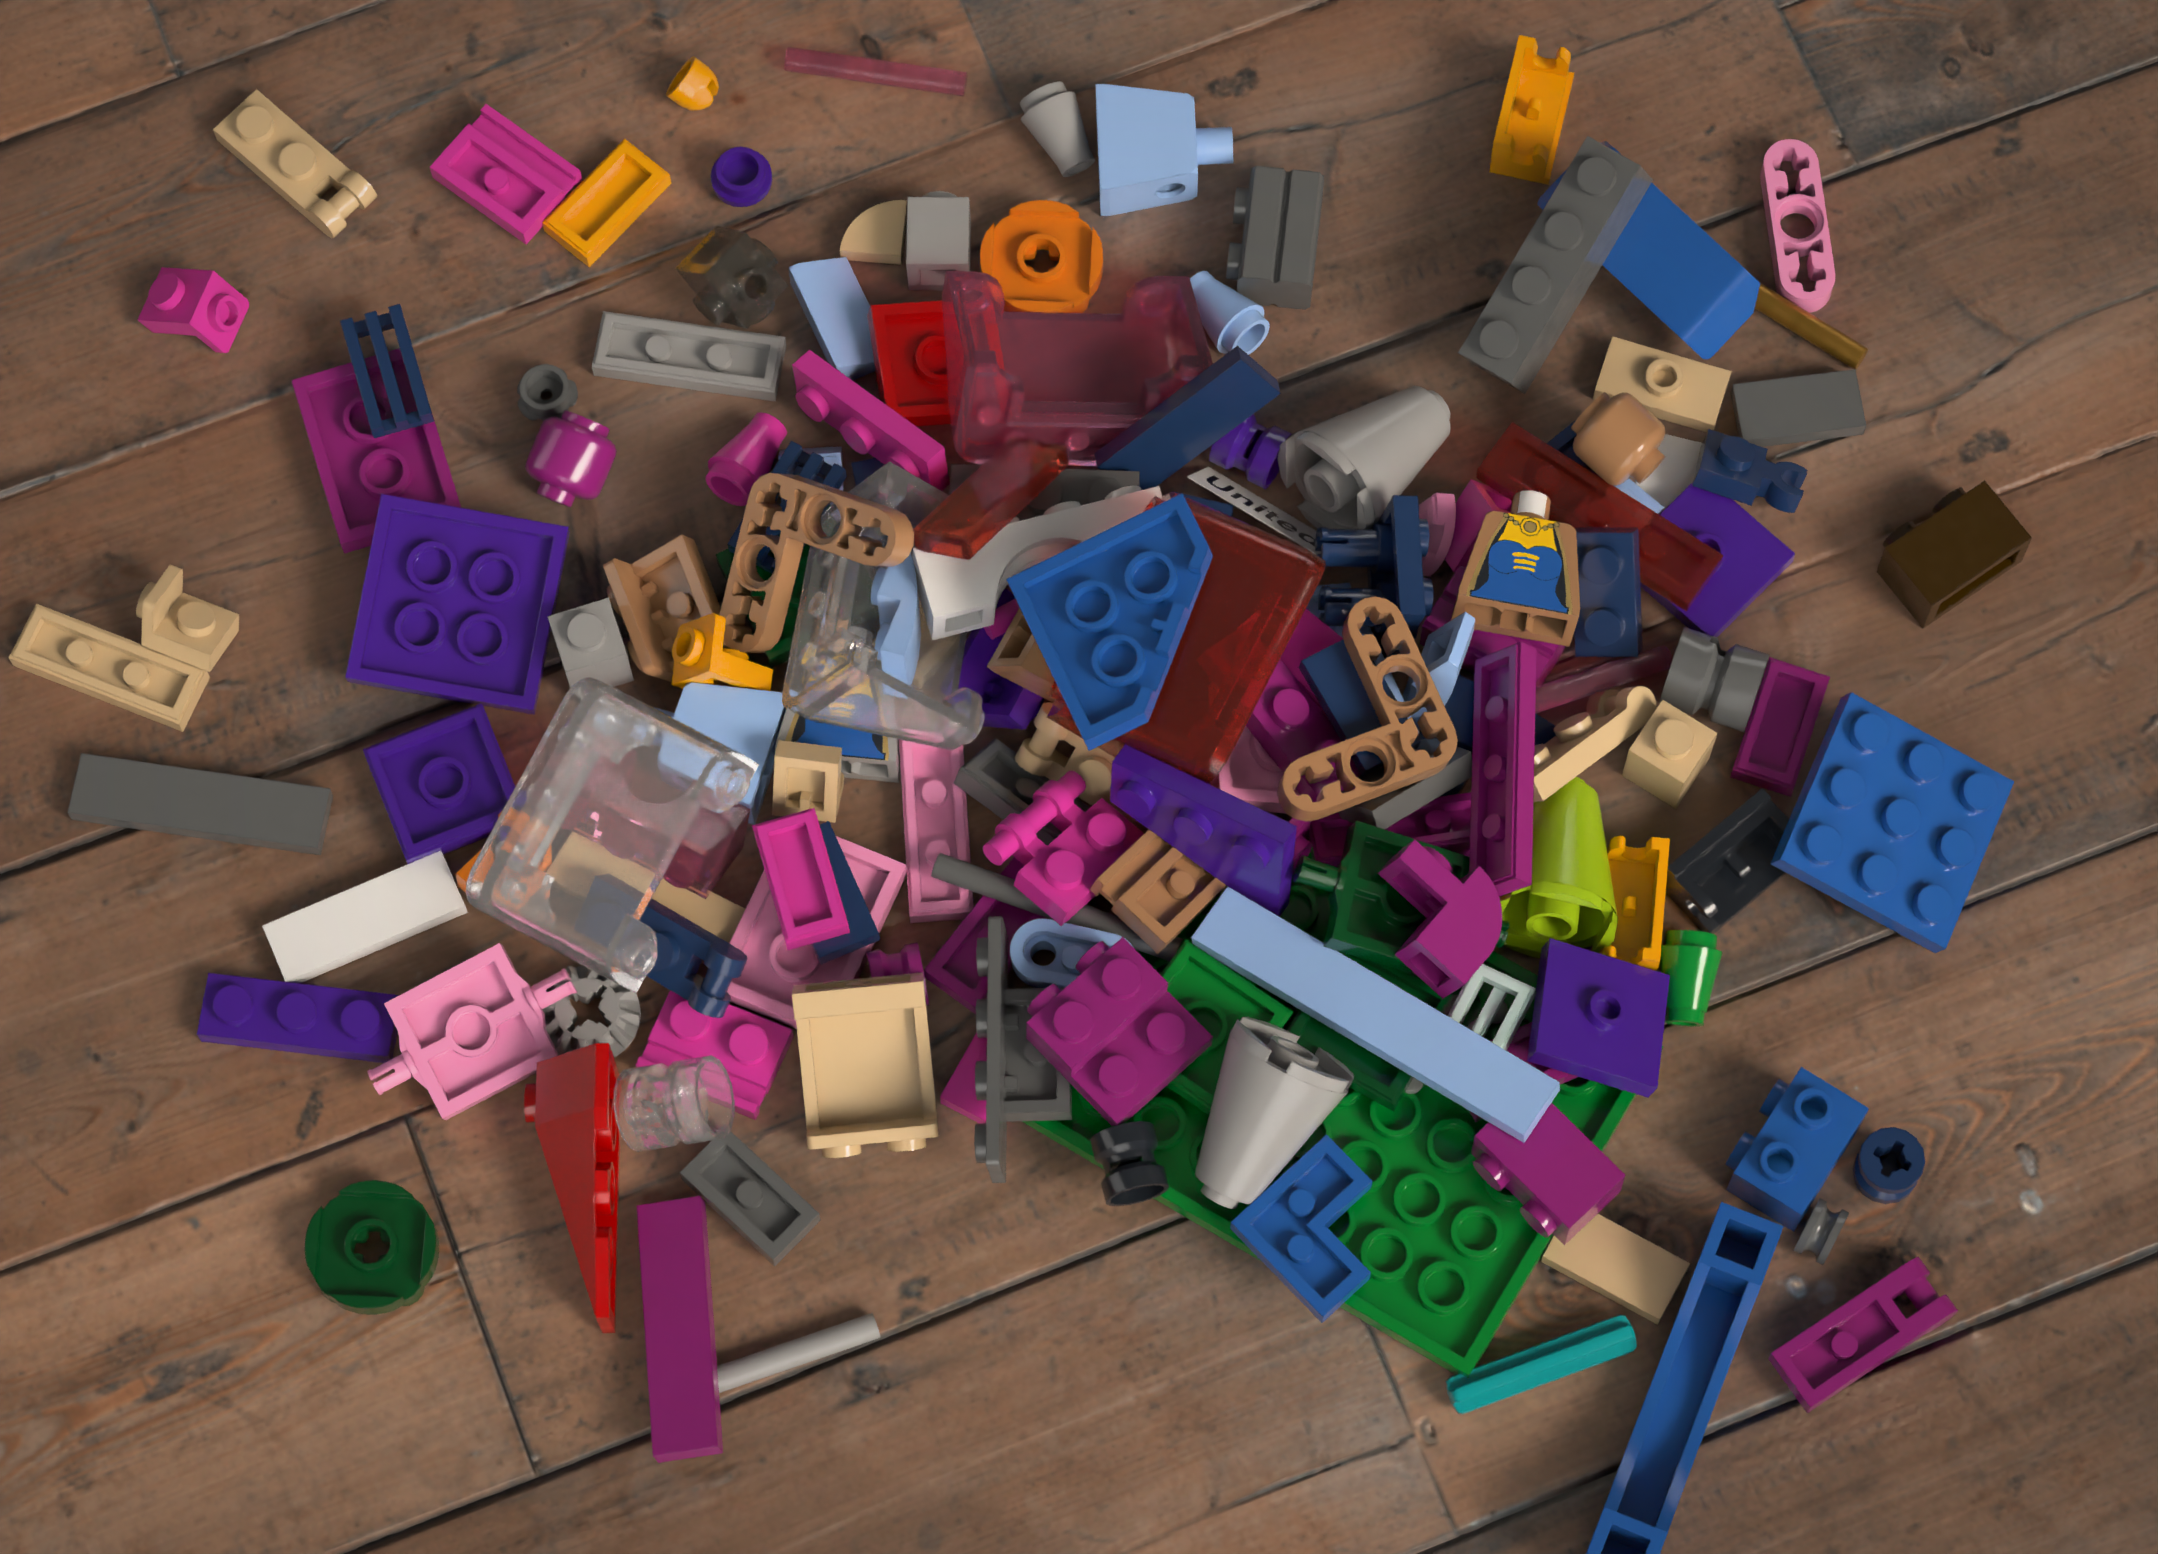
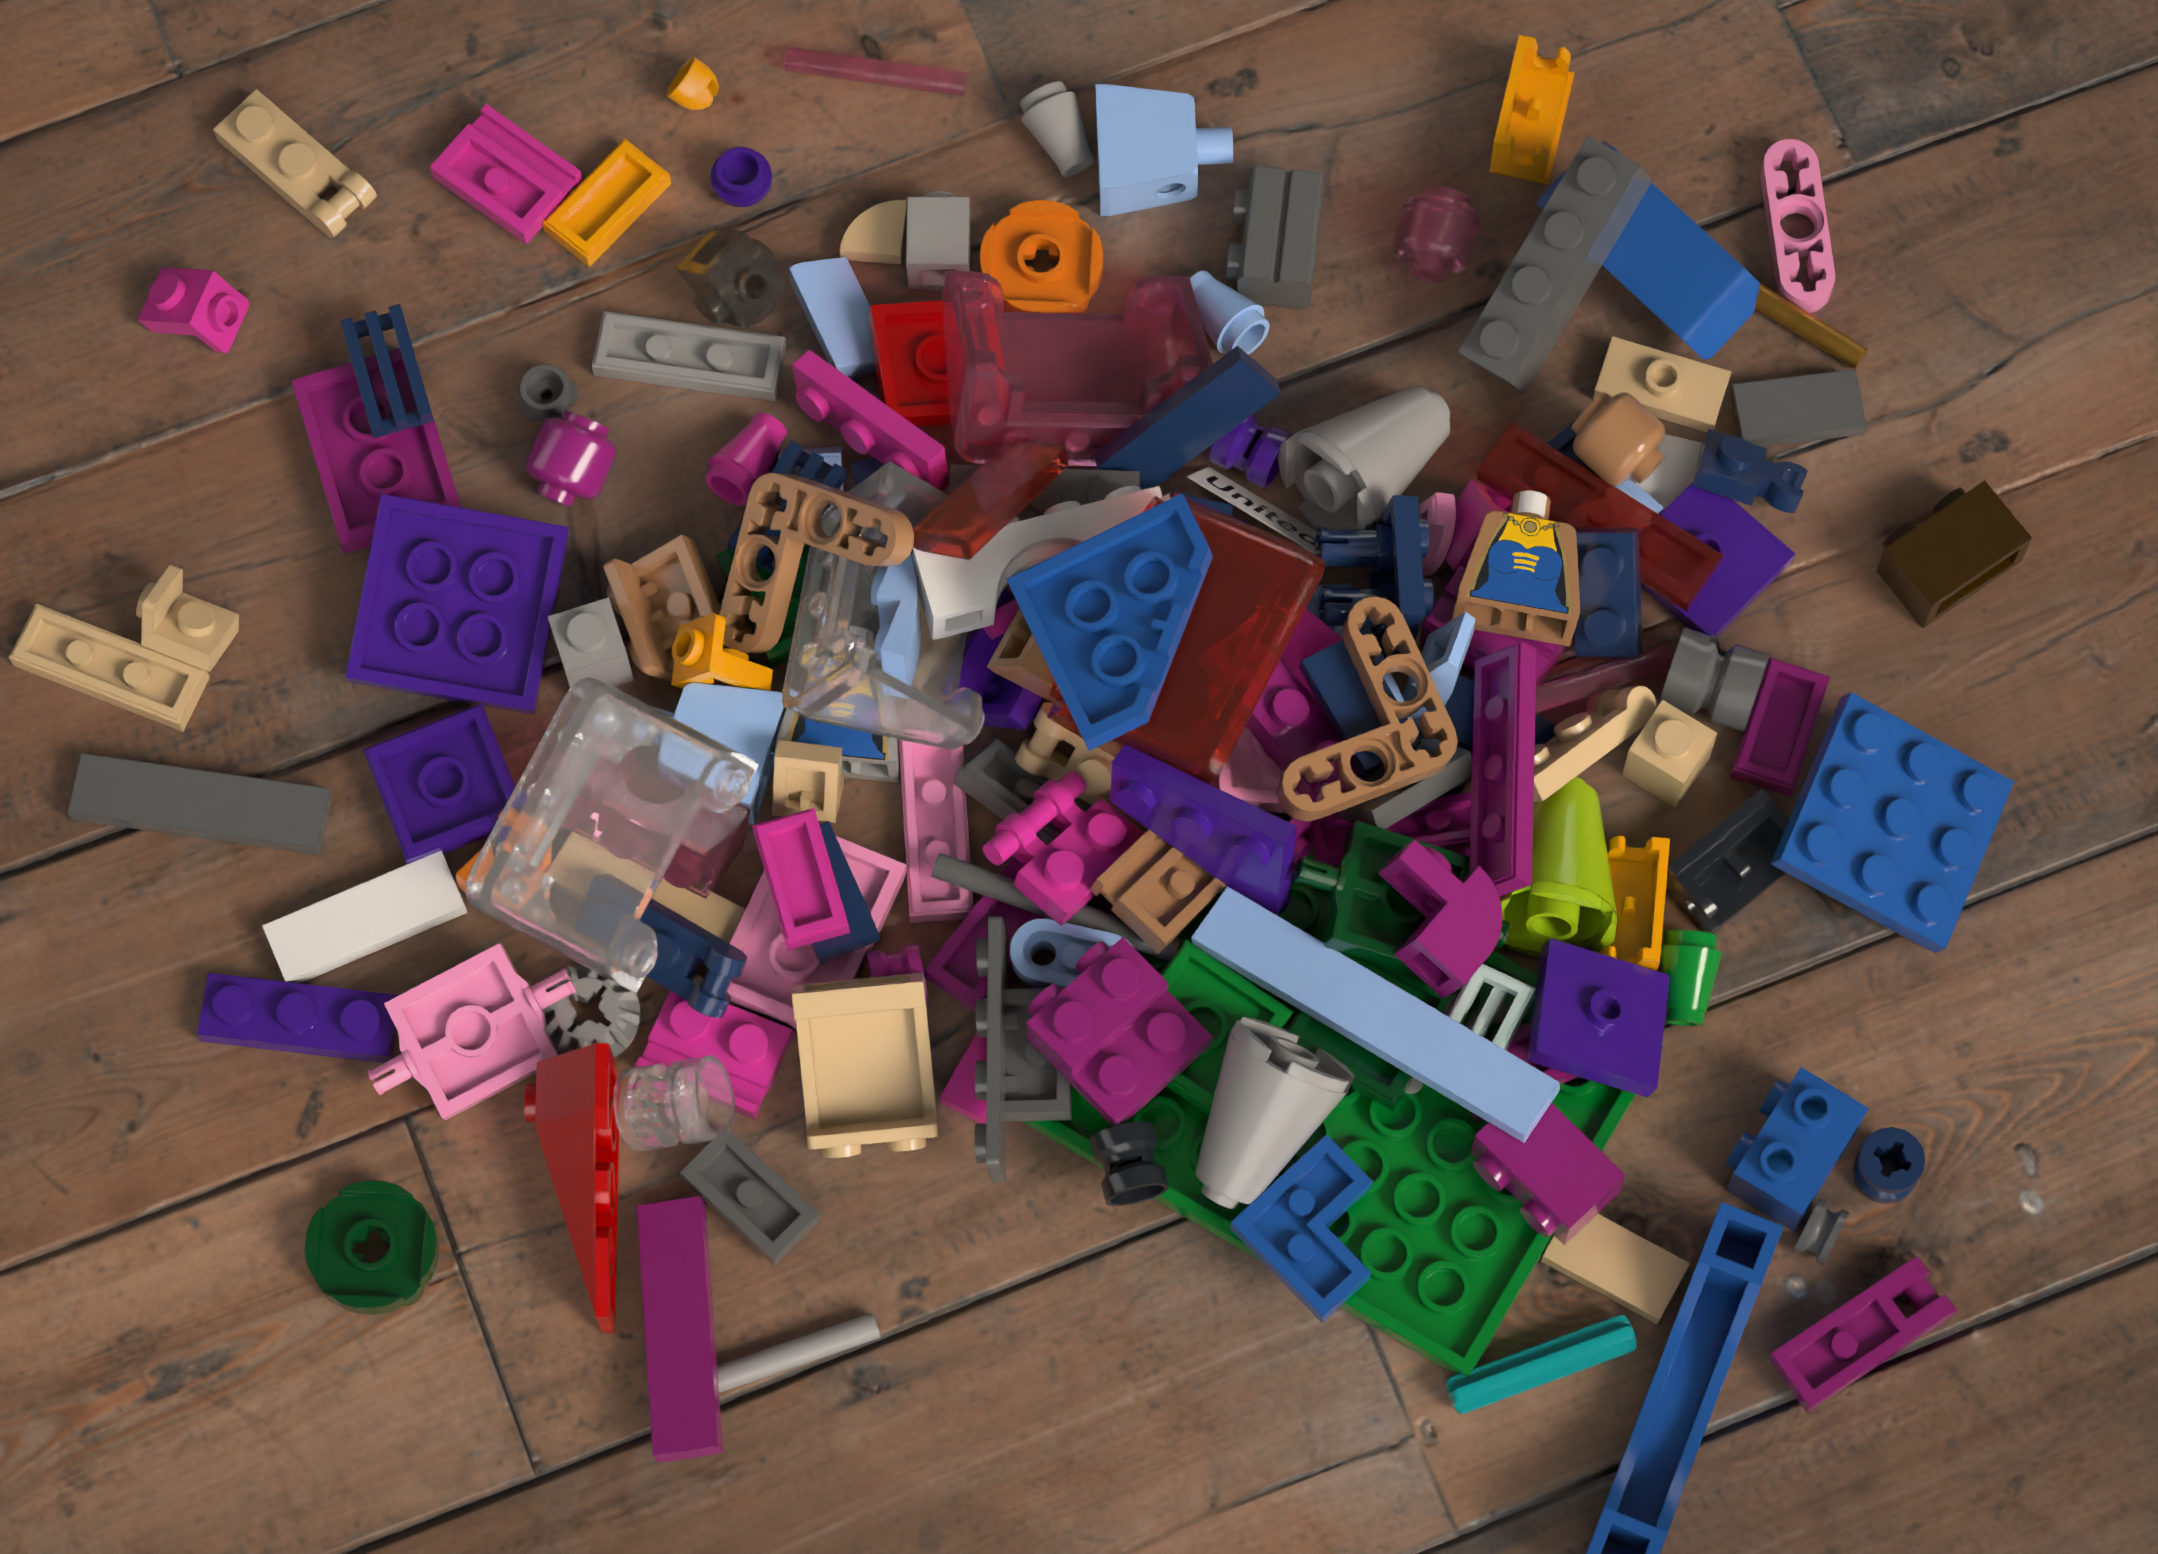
none -> clear pink head [1393,185,1480,282]

